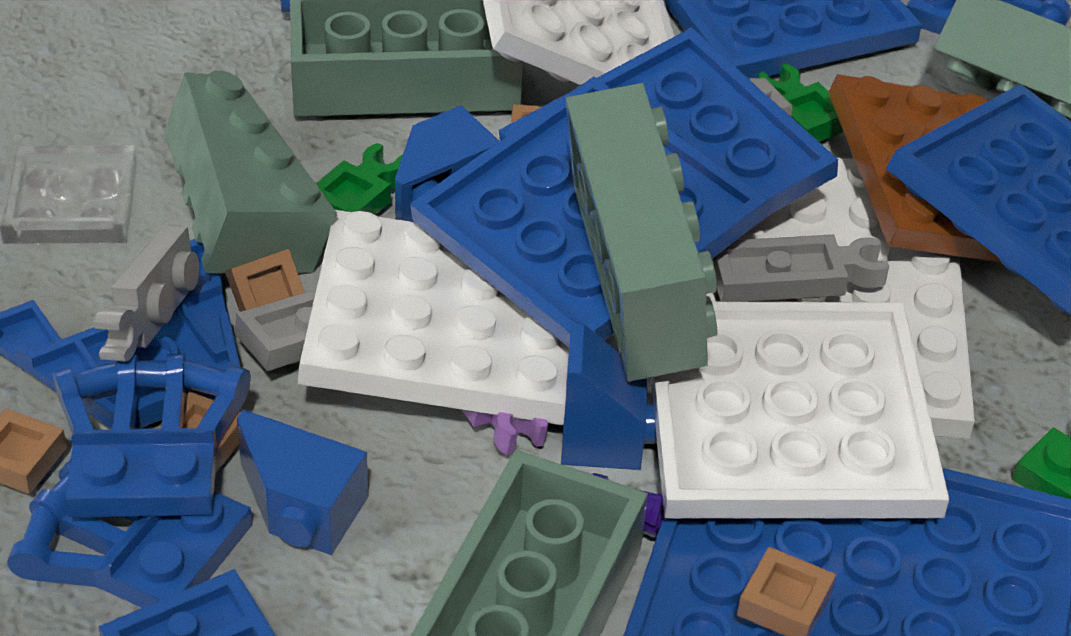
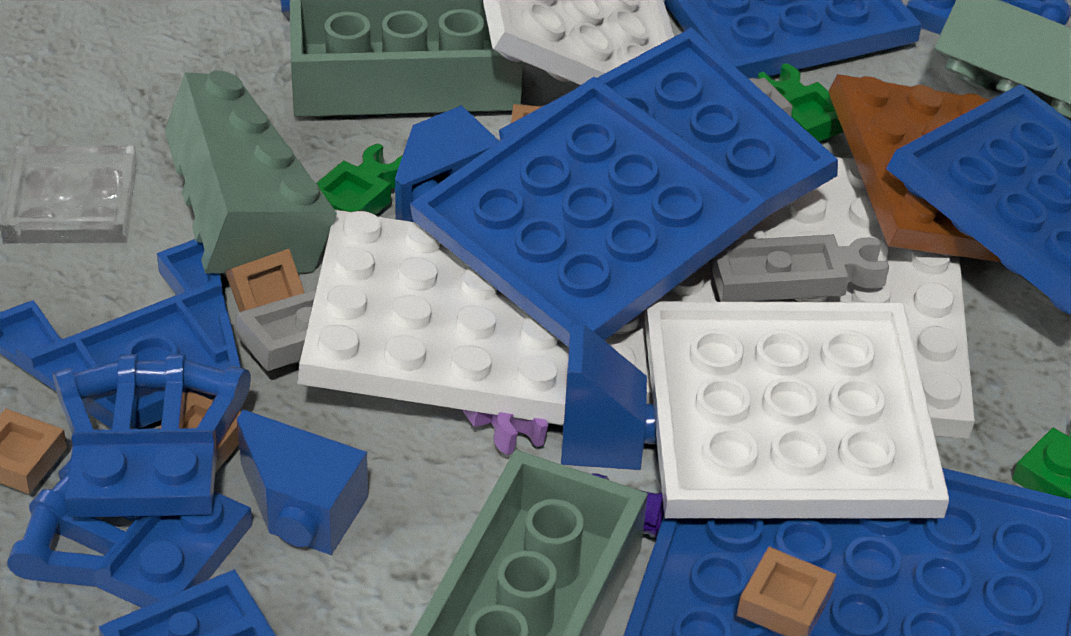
light grey plate [93,225,200,361] -> none
sand green brick [565,83,717,382] -> none

